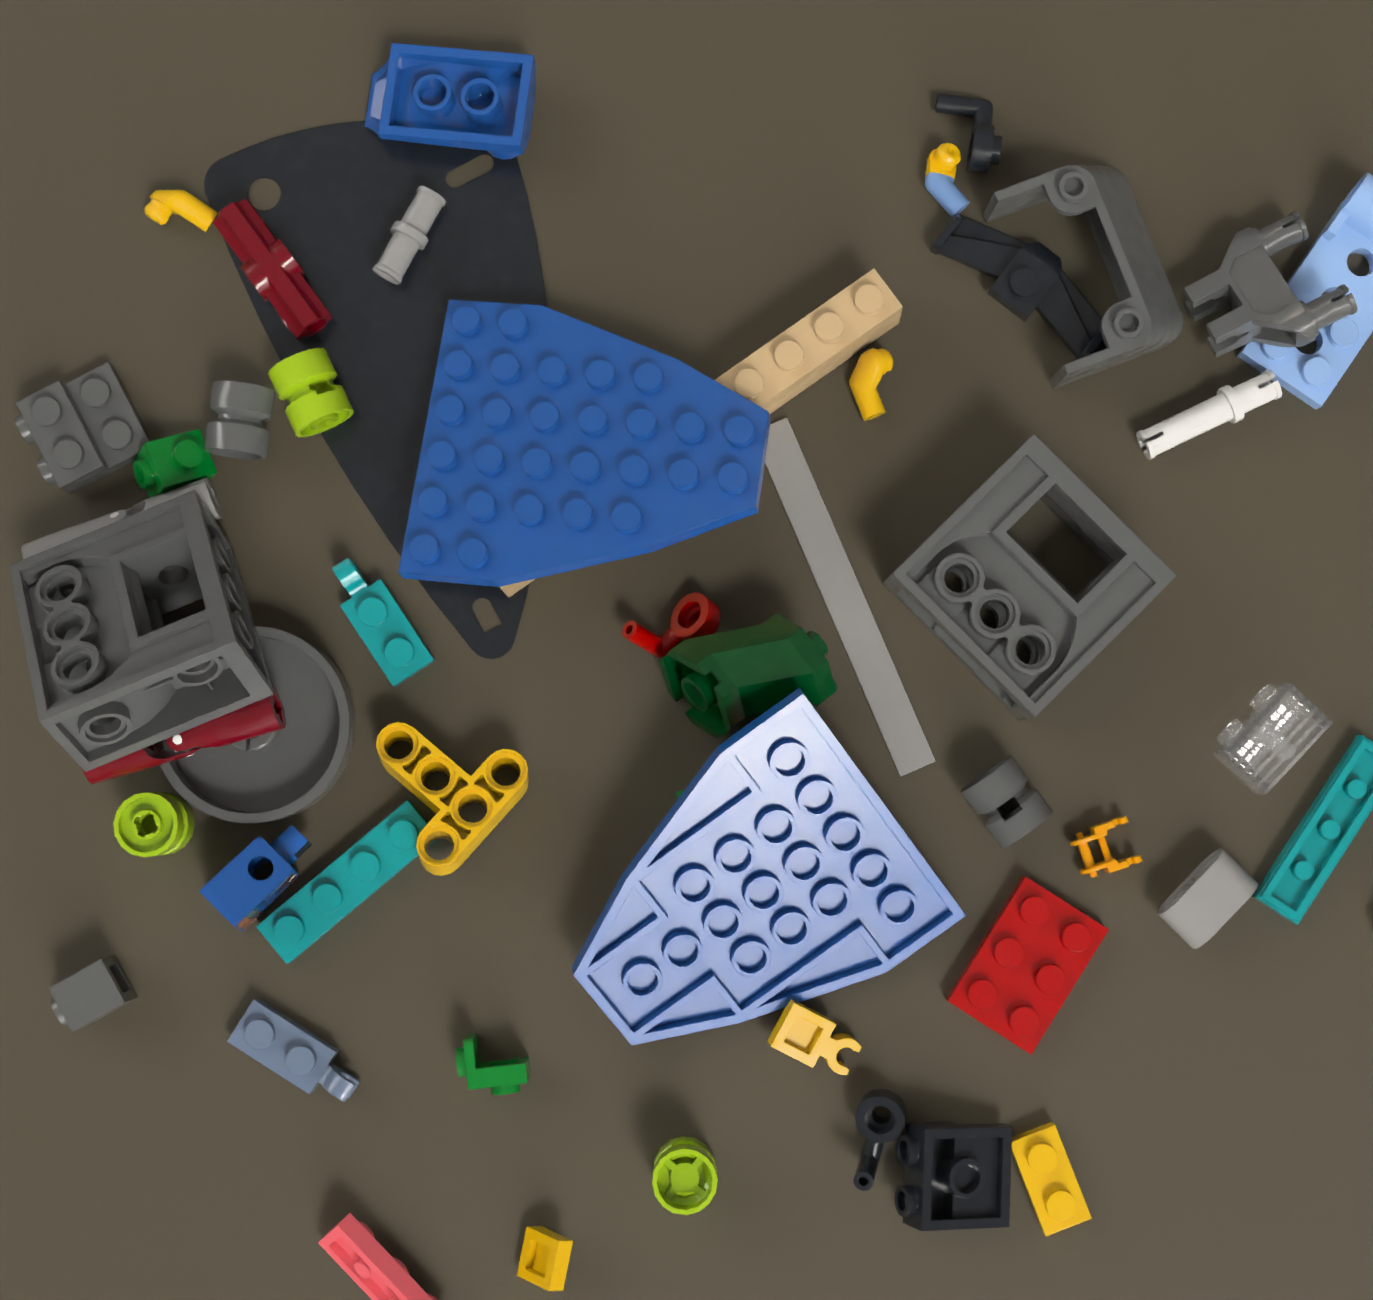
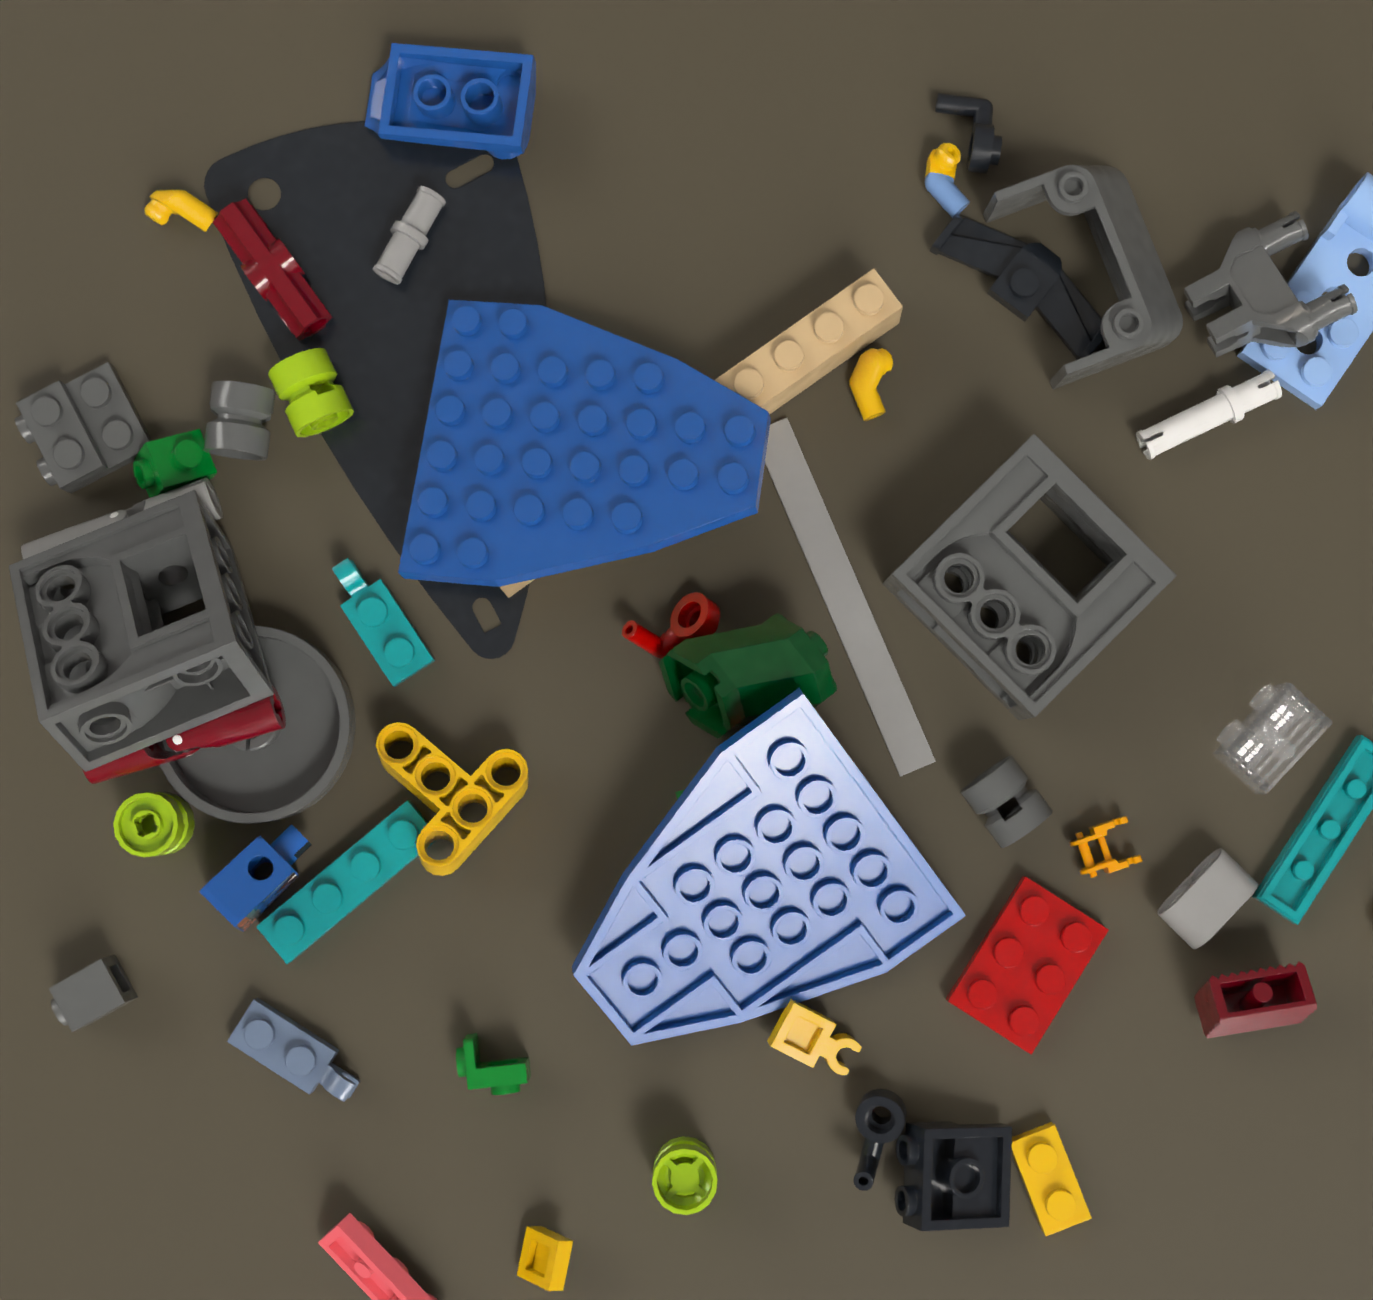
none -> dark red brick [1194,961,1317,1038]

